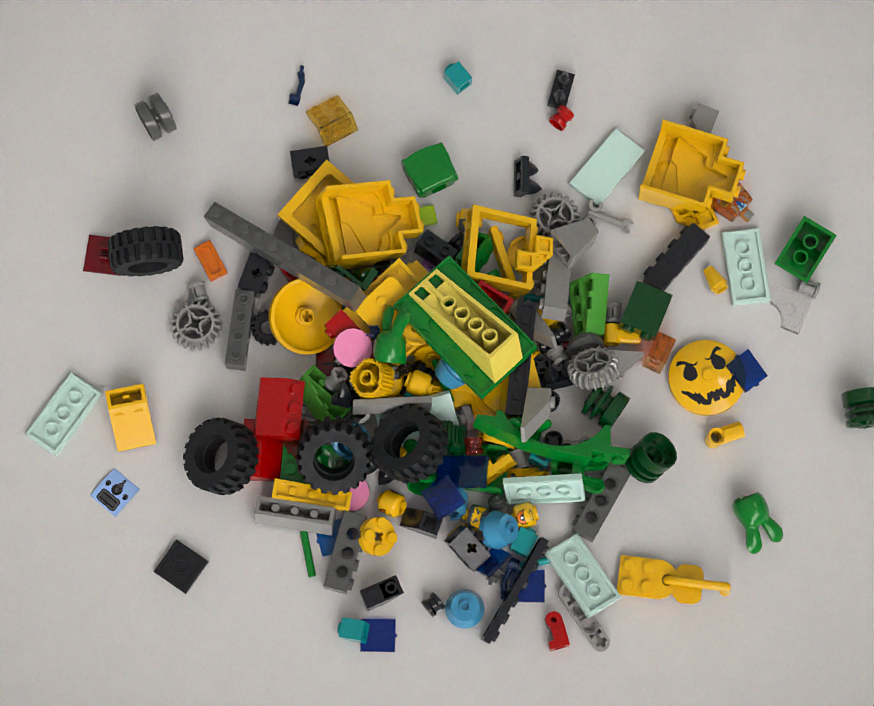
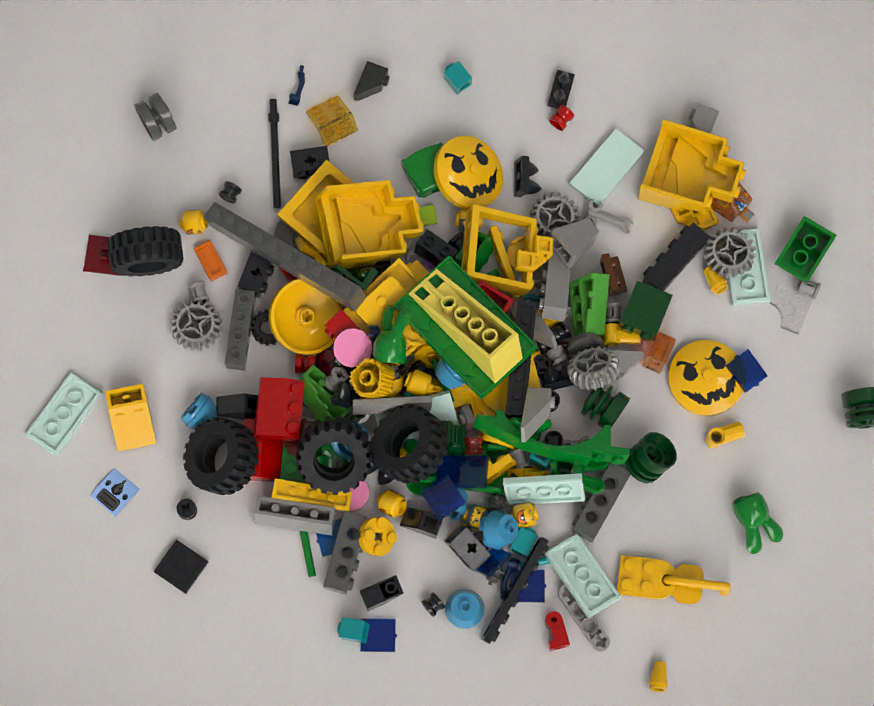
none -> black wheel [176,499,197,520]
none -> yellow head [179,209,209,235]
none -> dark azure cone [181,392,217,429]
none -> black slope [216,393,258,420]
none -> black wheel [218,181,242,204]
none -> black bar [268,99,281,208]
none -> red wheel [295,354,316,374]
none -> pearl dark grey slope [354,61,390,101]
none -> yellow dish [434,136,503,210]
none -> reddish brown bracket [599,253,627,297]
none -> yellow cone [648,661,668,692]
none -> light grey gear [704,227,756,278]

